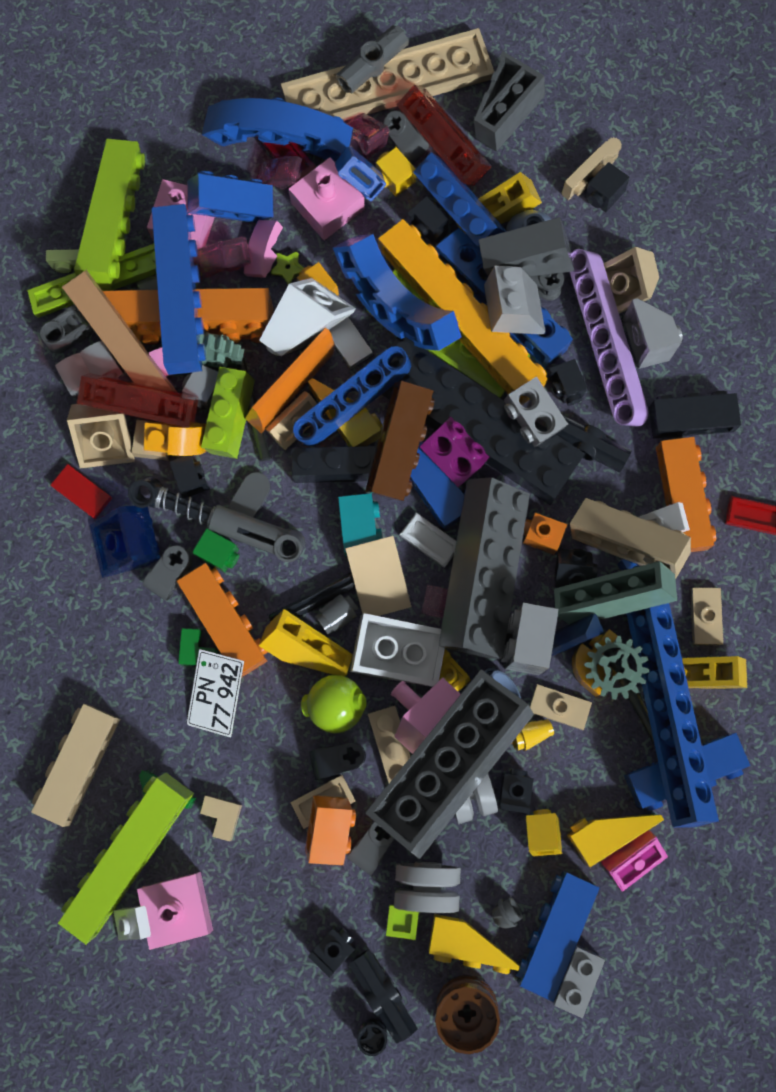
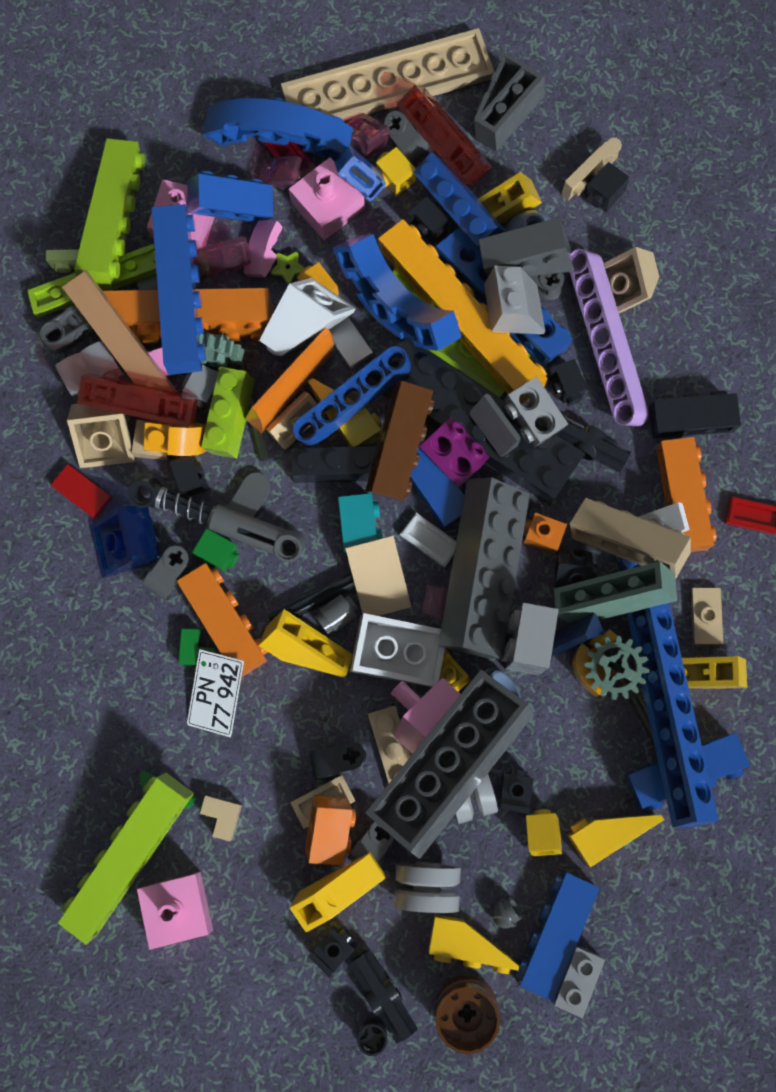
tan brick [31,704,121,827] -> none
white plate [114,906,151,940] -> none
lime brick [301,675,366,733] -> none
dark grey piece [336,25,409,94] -> none
lime plate [386,904,419,940] -> none
yellow cone [512,719,554,751] -> none
tan plate [530,684,592,730] -> none
dark pink slope [601,830,668,892] -> none
light grey slope [622,298,683,369] -> none
none -> yellow slope [290,852,386,932]
none -> dark grey slope [470,394,521,457]

